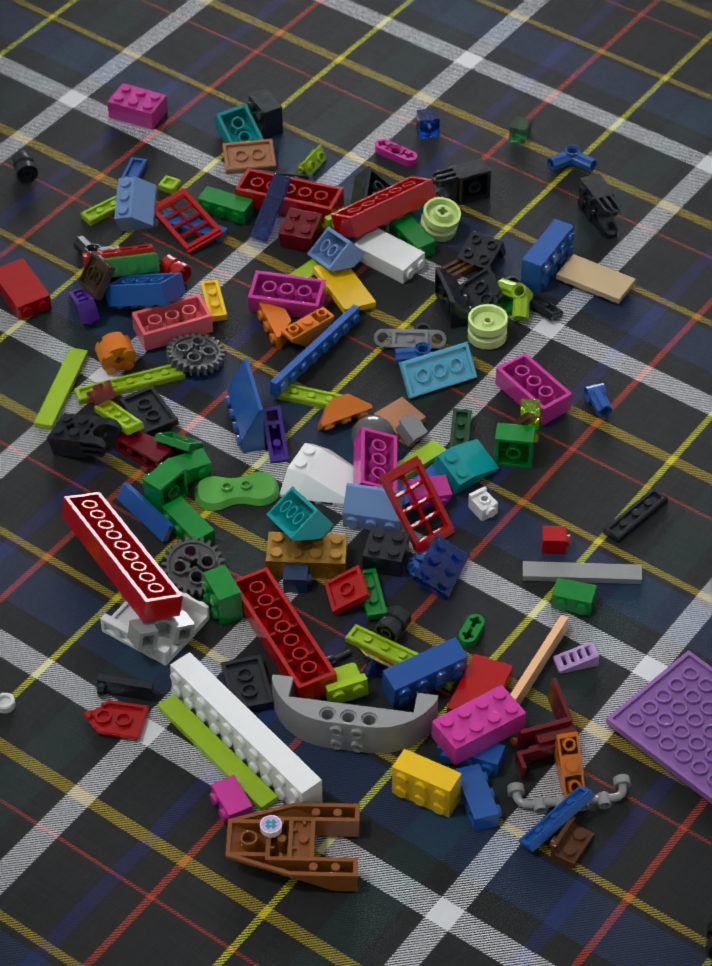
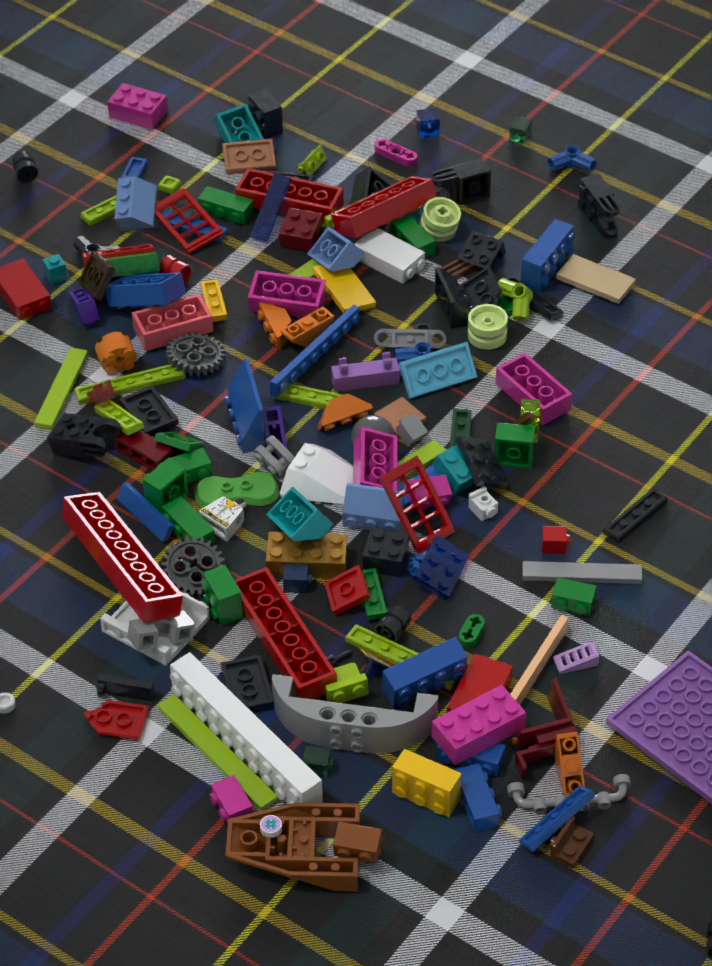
blue piece [584,383,613,418] -> none
none -> teal brick [42,254,68,286]
none -> white torso [199,497,246,541]
none -> light grey brick [254,435,295,477]
none -> clear green brick [302,745,334,778]
none -> medium lavender brick [331,352,402,392]
none -> dark orange slope [333,822,383,863]
none -> black plate [455,436,509,489]

